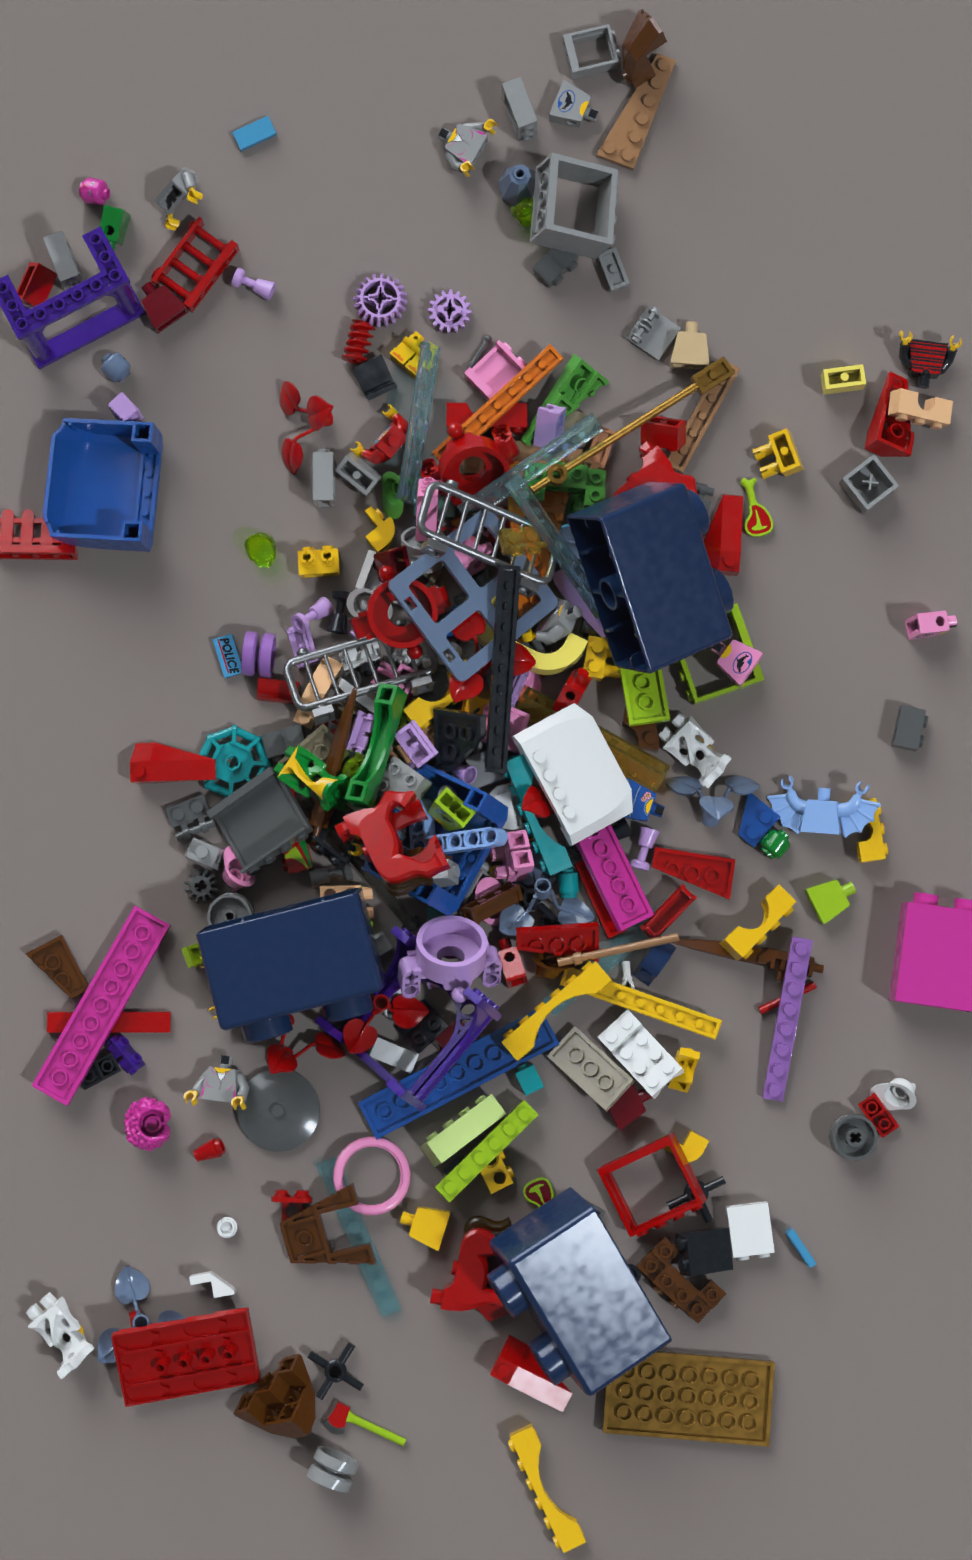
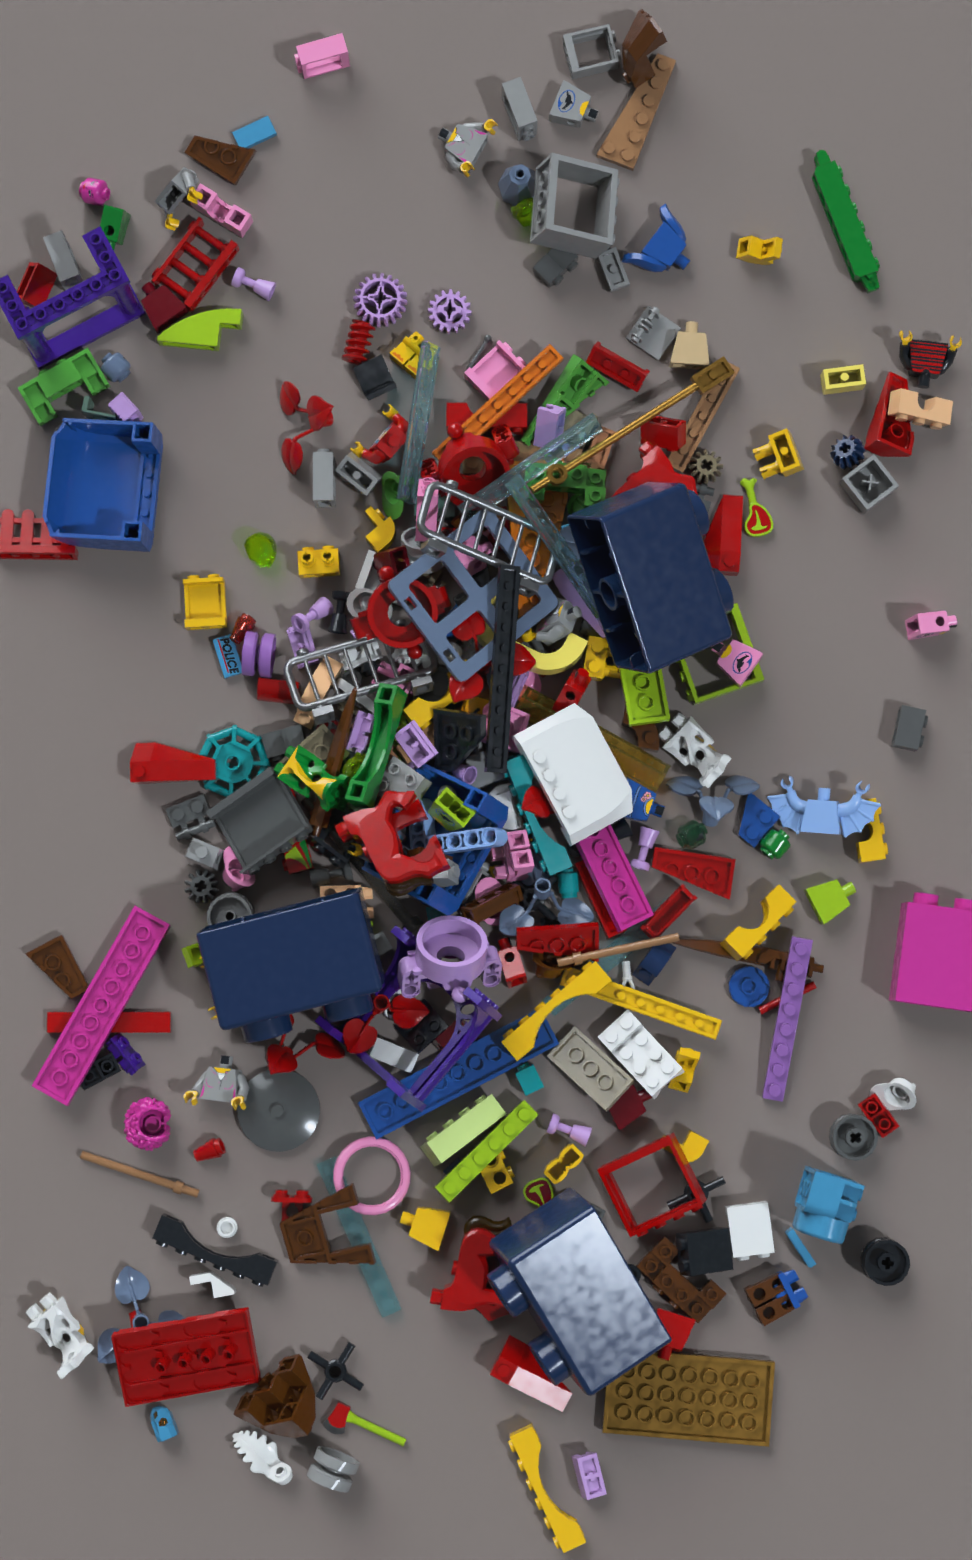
clear yellow bracket [498,526,547,557] -> none
none -> bright green bracket [18,347,111,426]
none -> medium nougat bar [80,1151,200,1198]
none -> sand green piece [81,396,119,421]
none -> dark azure rock [150,1405,179,1442]
none -> black arch [152,1213,278,1287]
none -> lime slope [157,308,243,351]
none -> yellow panel [183,574,227,630]
none -> reddish brown wing [184,136,257,185]
none -> bright pink arch [190,183,253,238]
none -> clear red cone [229,613,256,645]
none -> white plant [232,1430,293,1485]
none -> bright pink window [294,33,350,79]
none -> yellow brick [544,1143,584,1184]
none -> lavender piece [546,1113,592,1147]
none -> lavender hinge [571,1451,607,1500]
none -> red container [586,341,650,392]
none -> blue torso [622,204,690,272]
none -> red torso [655,1308,696,1361]
none -> clear green head [676,820,708,850]
none -> dark tan gear [688,449,723,484]
none -> blue tile [729,967,770,1007]
none -> yellow brick [736,235,783,265]
none -> reddish brown hips [743,1269,808,1326]
none -> dark azure brick [792,1165,865,1244]
none -> green hinge [812,150,880,293]
none -> dark blue gear [830,435,866,470]
none -> black wheel [860,1237,910,1286]

